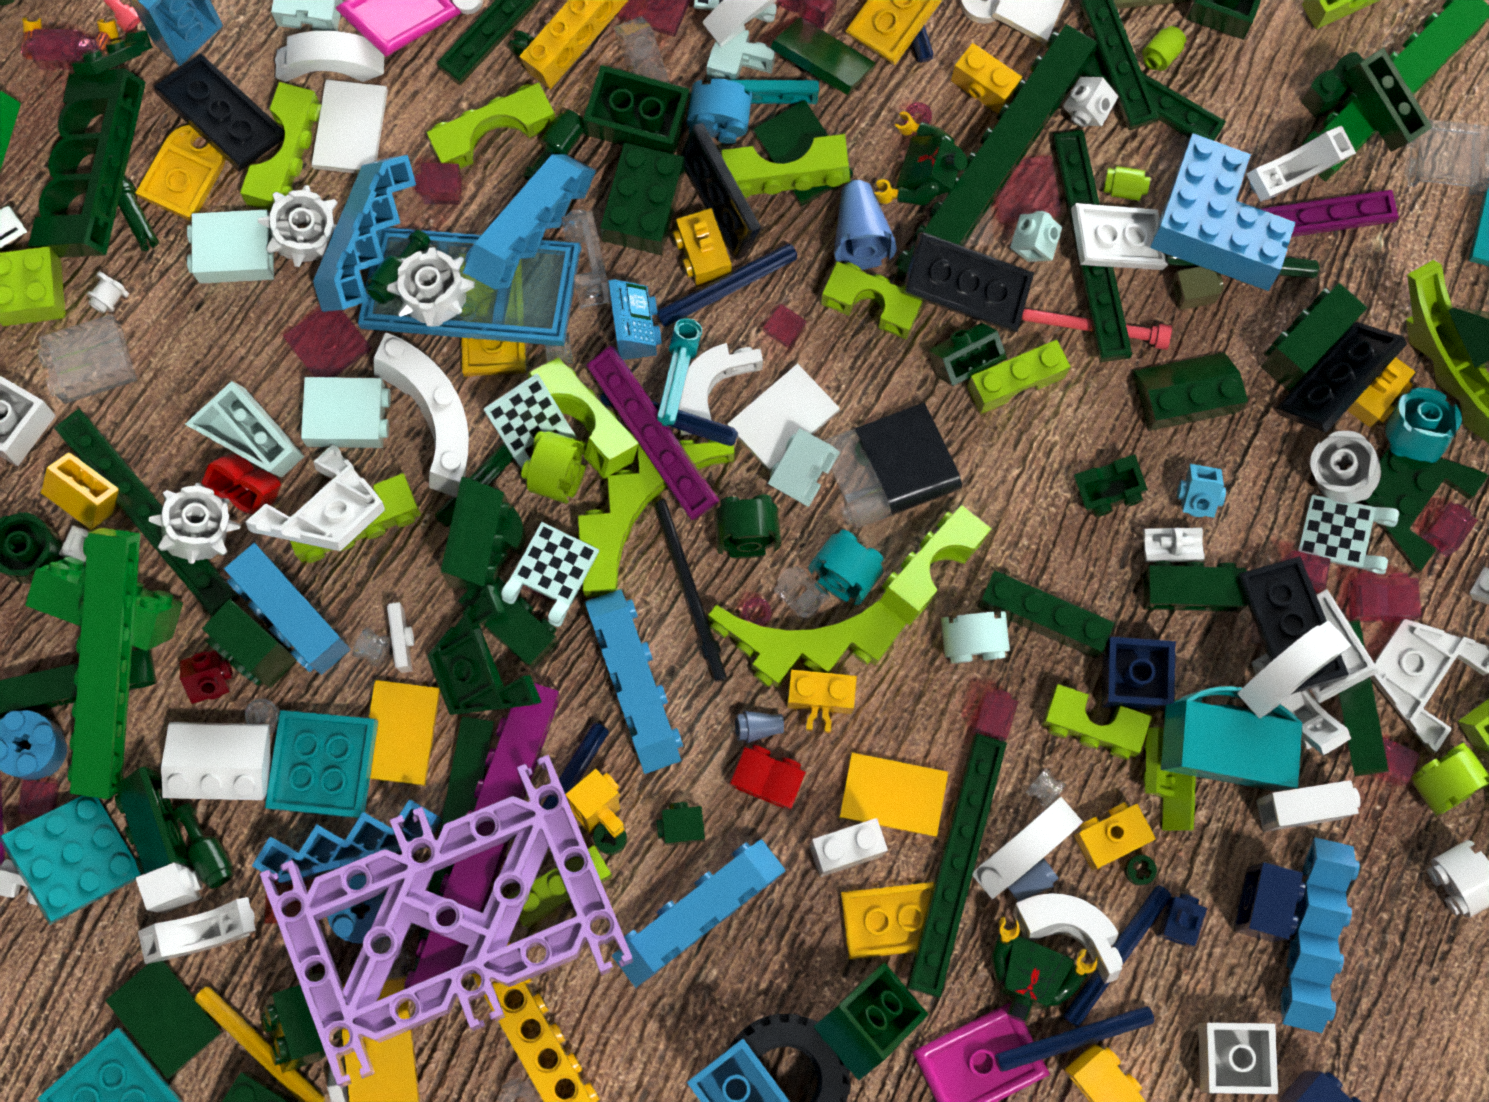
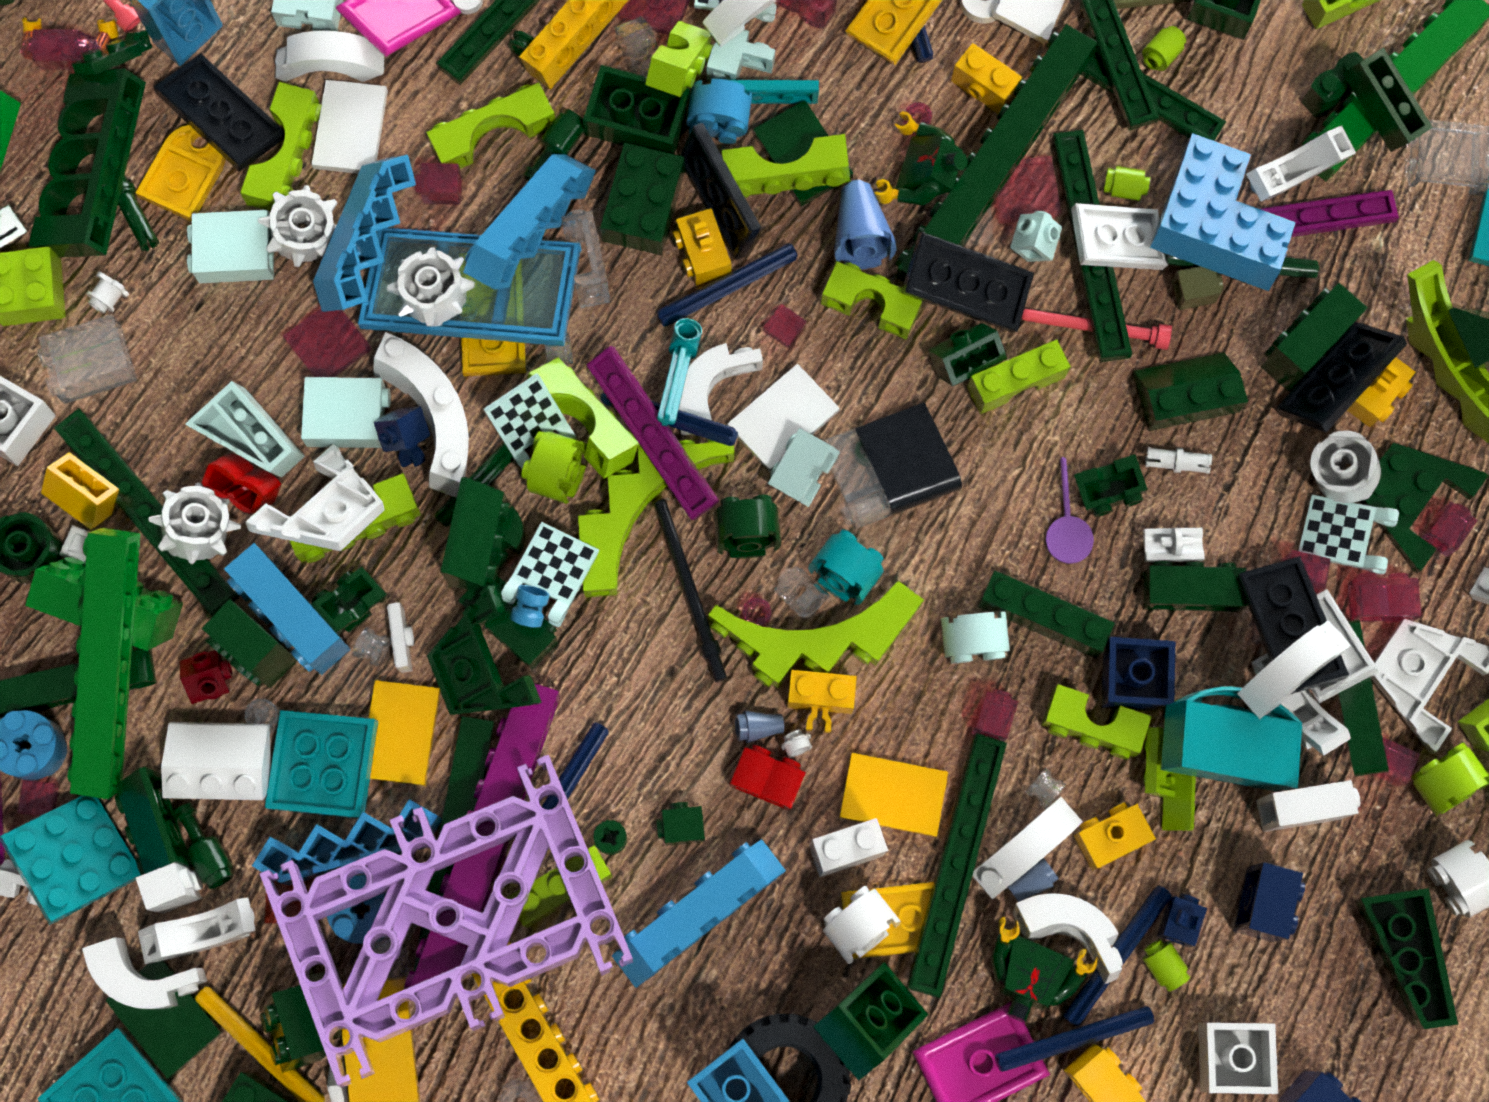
dark green piece [366,230,431,305] -> none
yellow brick [565,769,625,838] -> none
dark azure brick [585,589,683,774] -> none
dark azure slope [608,280,662,360] -> none
dark green tile [770,17,876,95] -> none
arch [879,505,992,626] -> none
white brick [1063,77,1118,127] -> none
dark green bush [1124,855,1157,886] -> none
medium azure brick [1177,464,1226,517] -> none
dark azure brick [1280,837,1360,1033] -> none
teal brick [1385,387,1462,463] -> none
none -> white arch [82,937,207,1009]
none -> dark green cylinder [311,566,387,636]
none -> dark blue brick [373,406,431,467]
none -> dark azure wheel [510,585,550,627]
none -> lime arch [645,21,714,97]
none -> white plate [781,730,812,758]
none -> white brick [823,886,901,964]
none -> medium lavender piece [1046,457,1094,564]
none -> lime brick [1142,939,1190,992]
none -> white pin [1145,447,1212,474]
none -> dark green wedge [1355,888,1458,1030]

